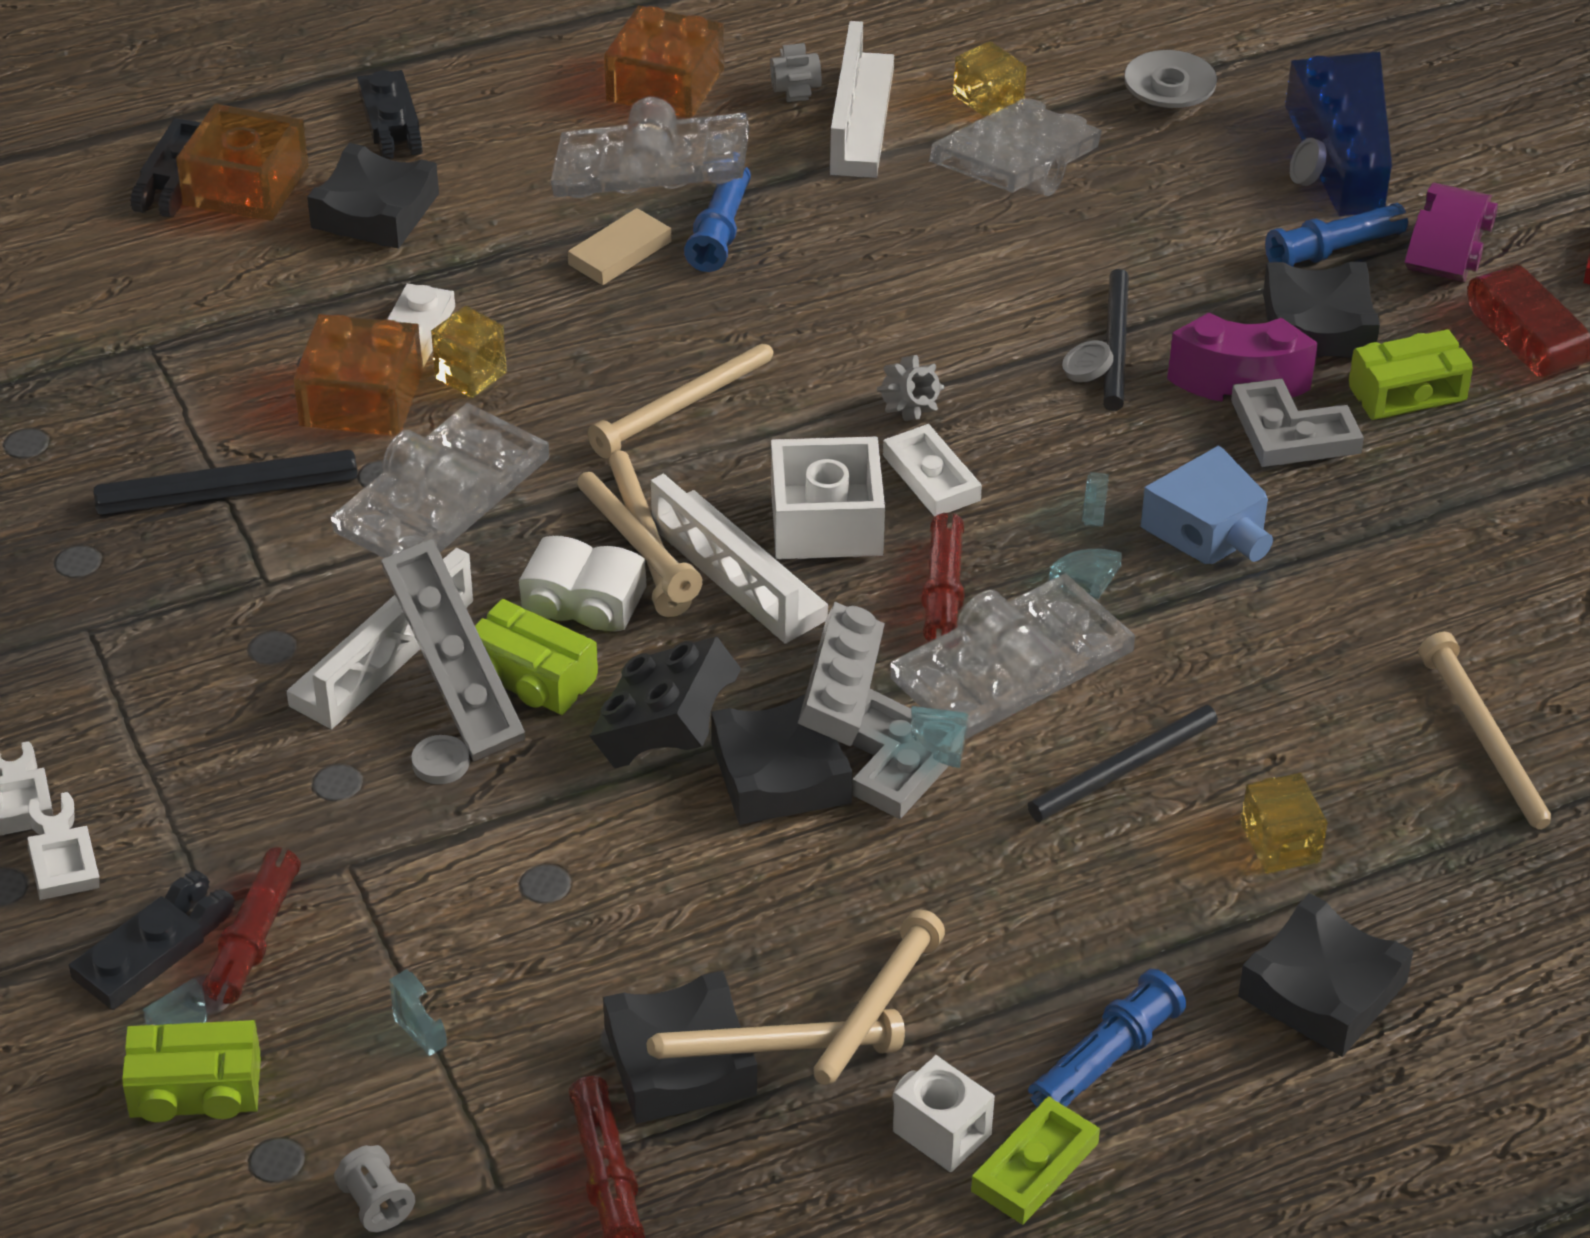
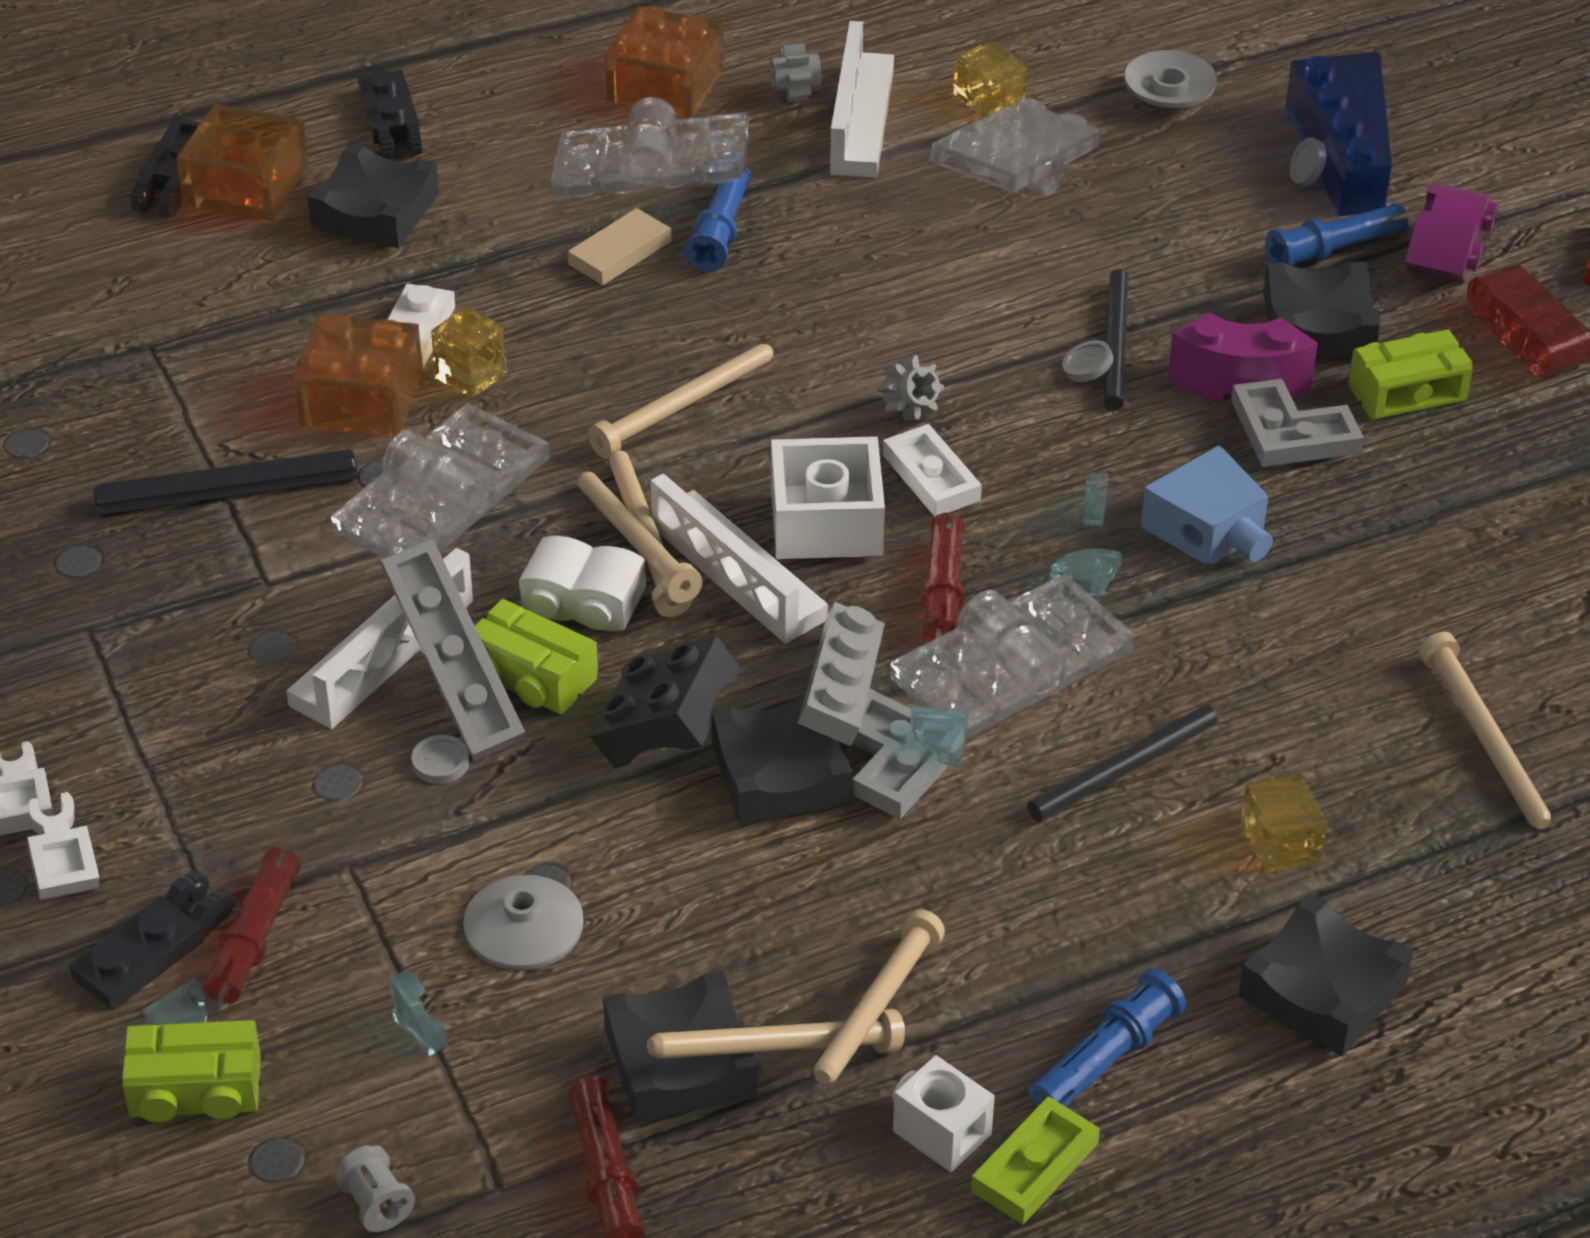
none -> light grey dish [463,875,583,970]

